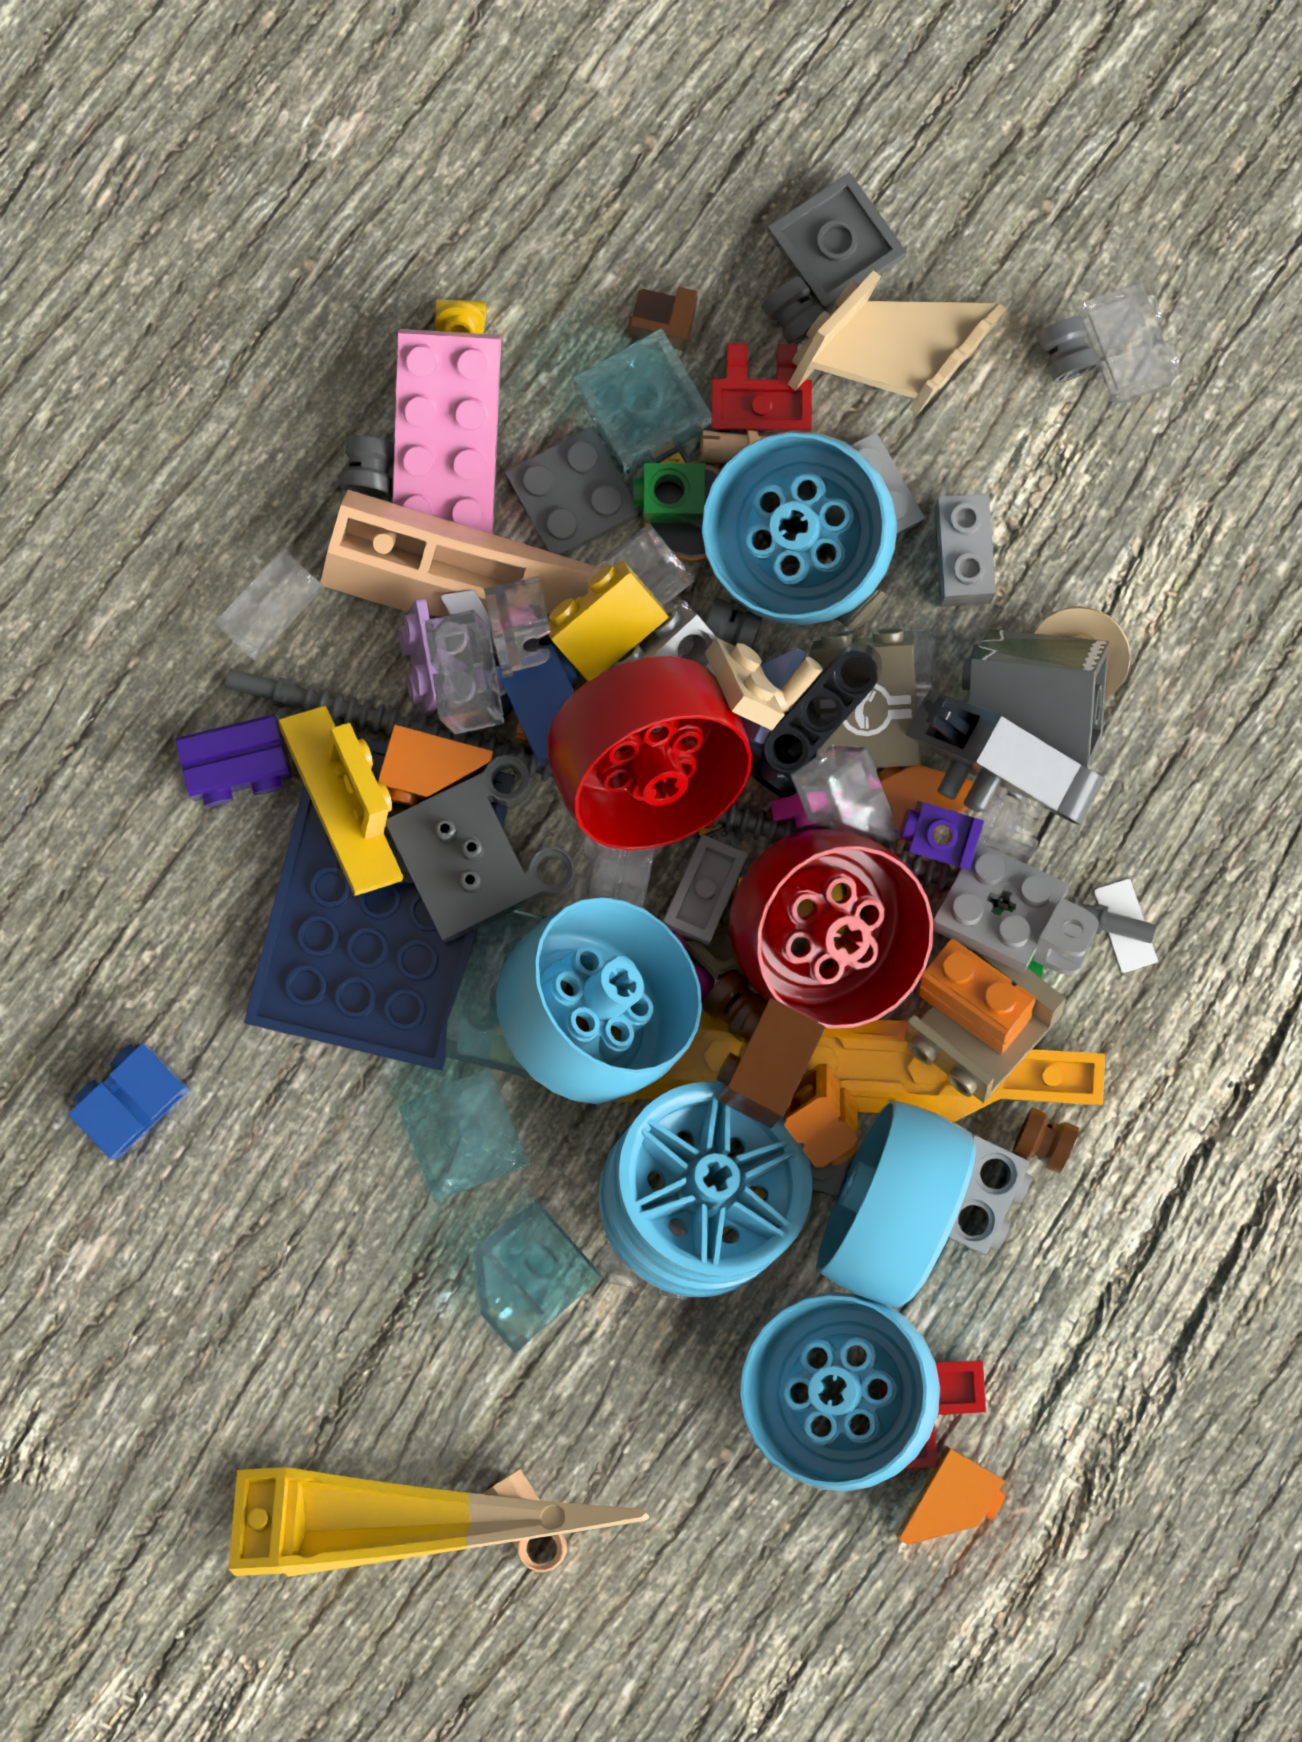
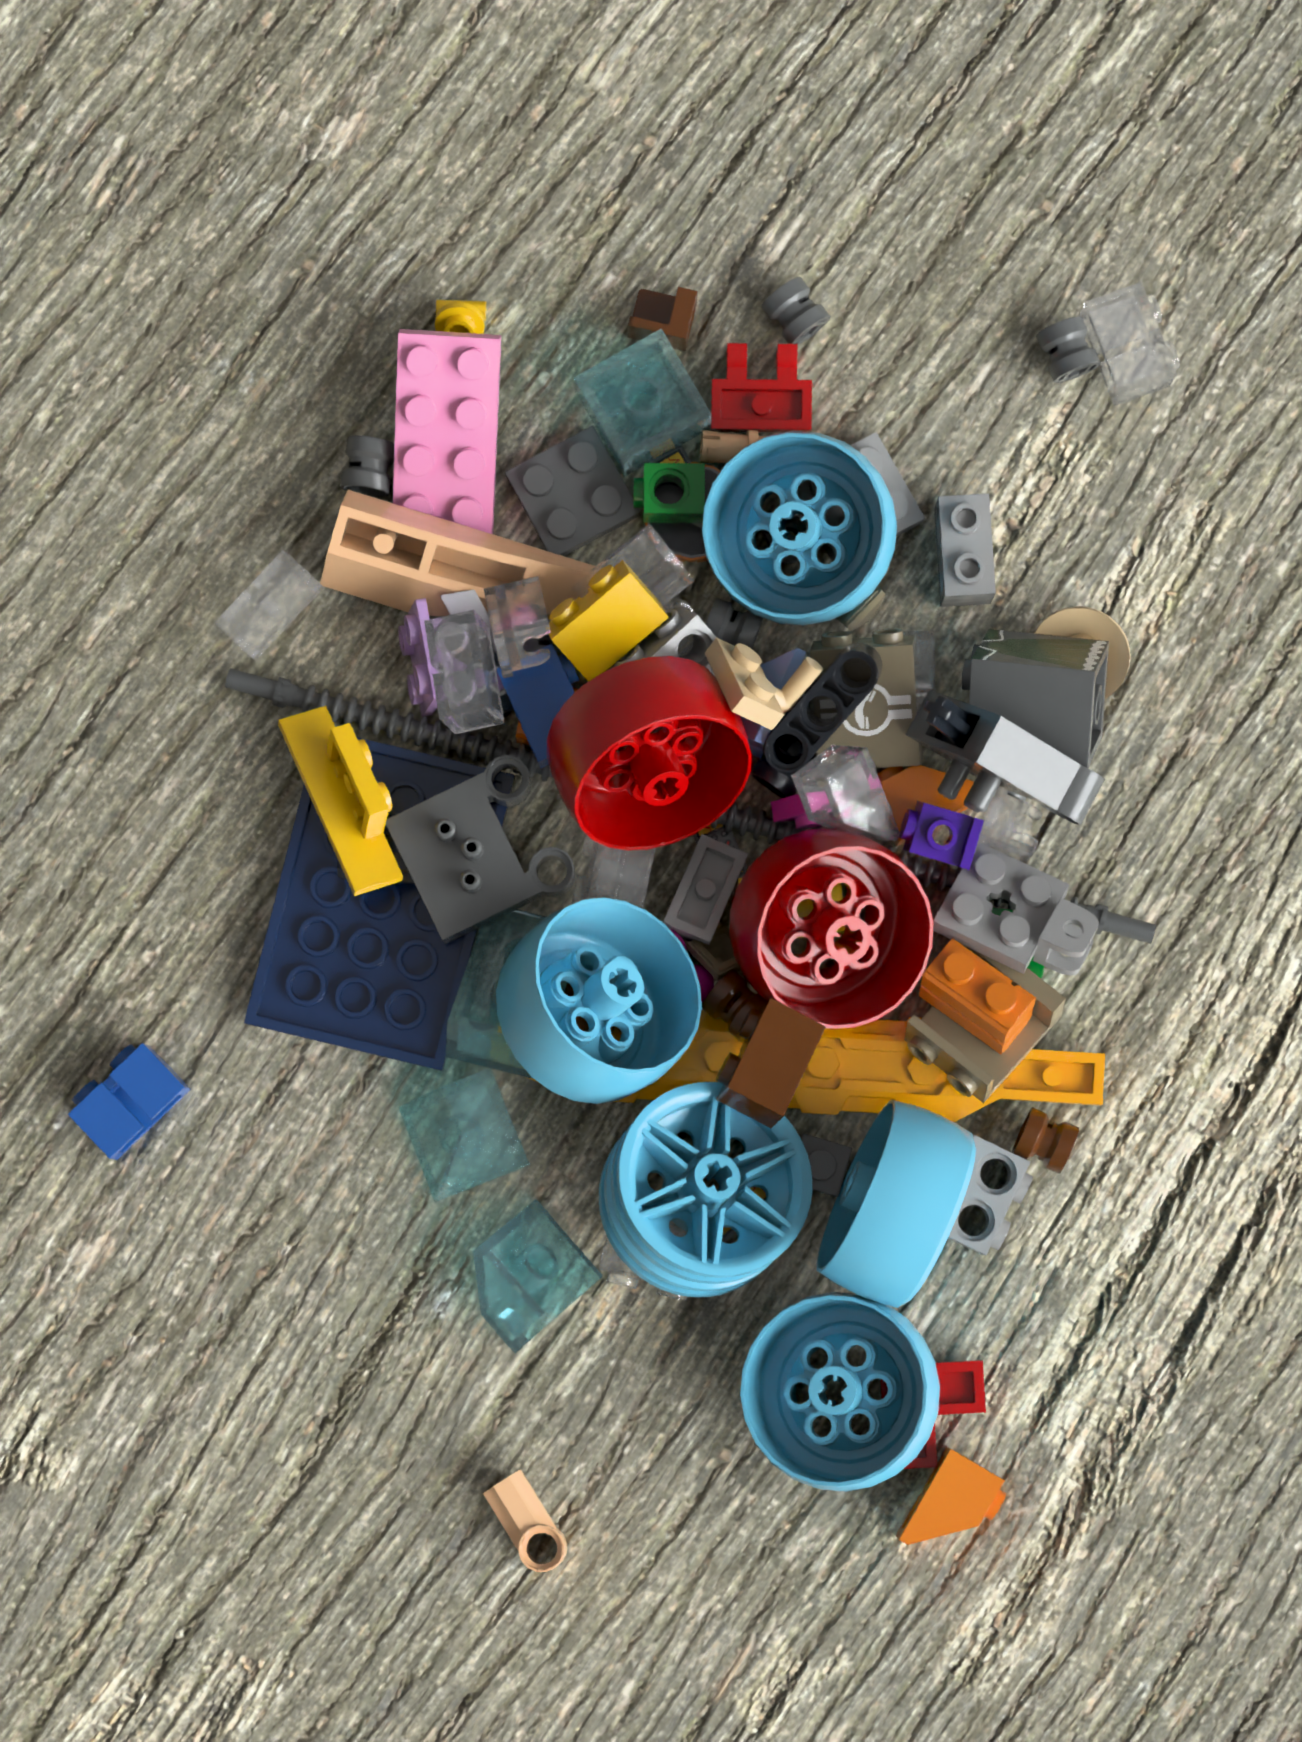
dark purple brick [175,714,292,807] -> none
yellow plate [228,1467,650,1577] -> none
orange slope [378,724,495,807] -> none
dark grey plate [767,172,907,310] -> none
orange brick [784,1063,858,1168] -> none
tan piece [788,270,1007,415] -> none
white sticker [1095,879,1158,973] -> none

